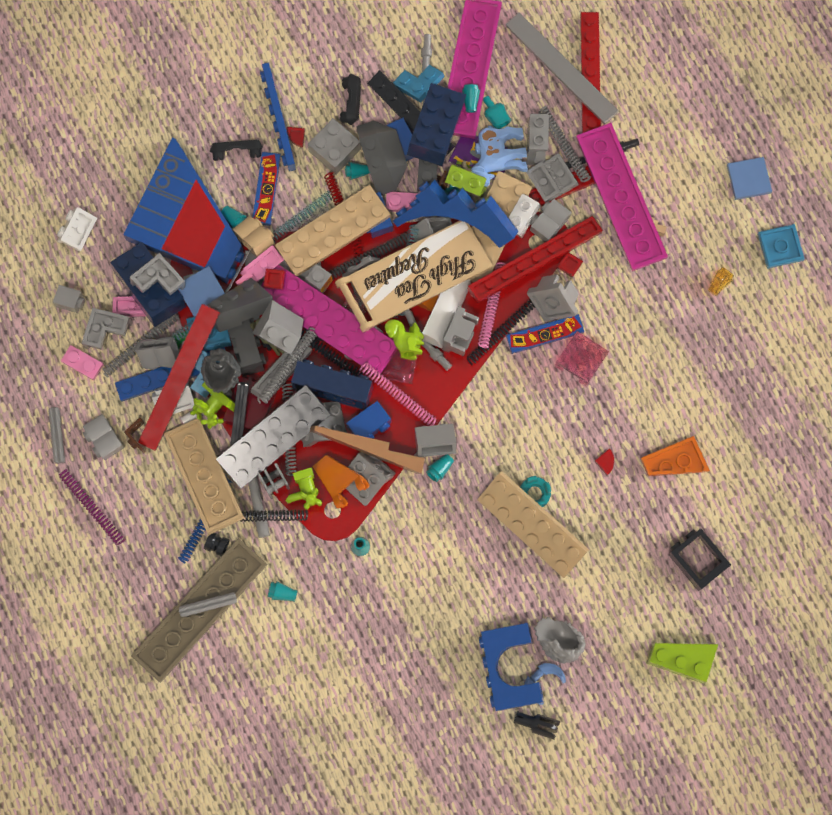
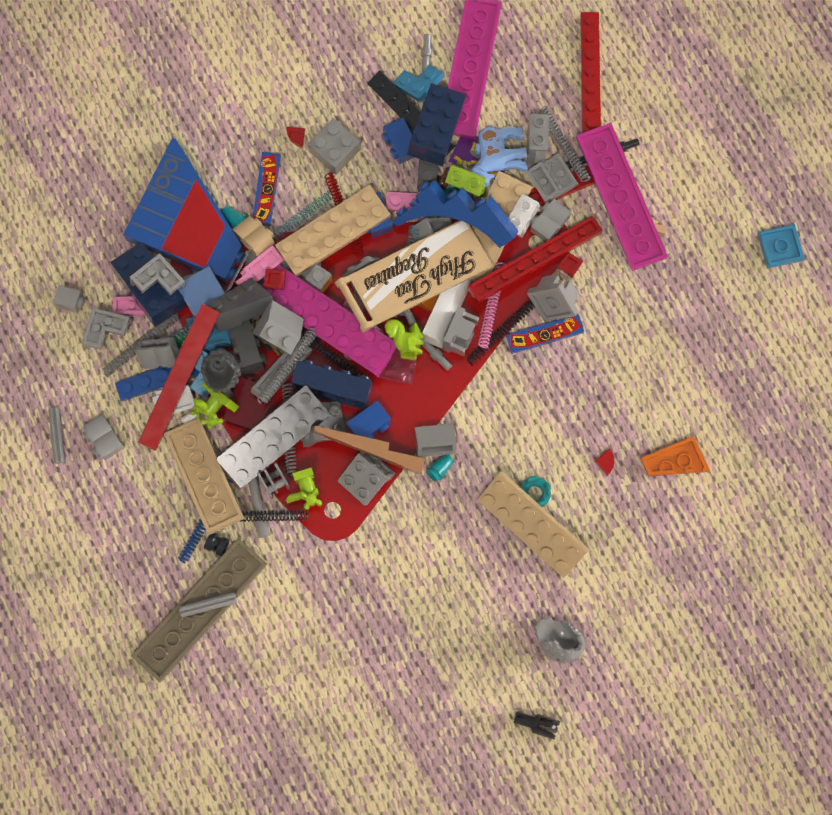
white bracket [57,207,97,251] -> none
magenta piece [59,469,126,545] -> none
bright pink plate [61,345,104,380] -> none
reddish brown bracket [124,417,145,454] -> none
black piece [210,140,263,161] -> none
black axle [228,382,249,475] -> none
blue plate [260,63,296,172] -> none
teal cone [267,581,298,602] -> none
orange flag [312,455,370,508] -> none
dark grey piece [328,231,411,280] -> none
black piece [340,74,361,125] -> none
teal cone [345,162,370,180] -> none
teal cone [351,537,370,556] -> none
dark grey wedge [356,121,408,195] -> none
bright pink piece [359,363,436,426] -> none
teal cone [462,84,480,113] -> none
blue arch [479,623,544,711] -> none
teal piece [483,96,511,129] -> none
light grey tile [506,13,618,125] -> none
medium blue piece [524,663,566,705] -> none
clear pink panel [555,331,609,387] -> none
lime wedge [646,643,718,683] -> none
black window [669,529,731,591] -> none
clear yellow cone [708,267,734,296] -> none
medium blue tile [727,157,772,200] -> none

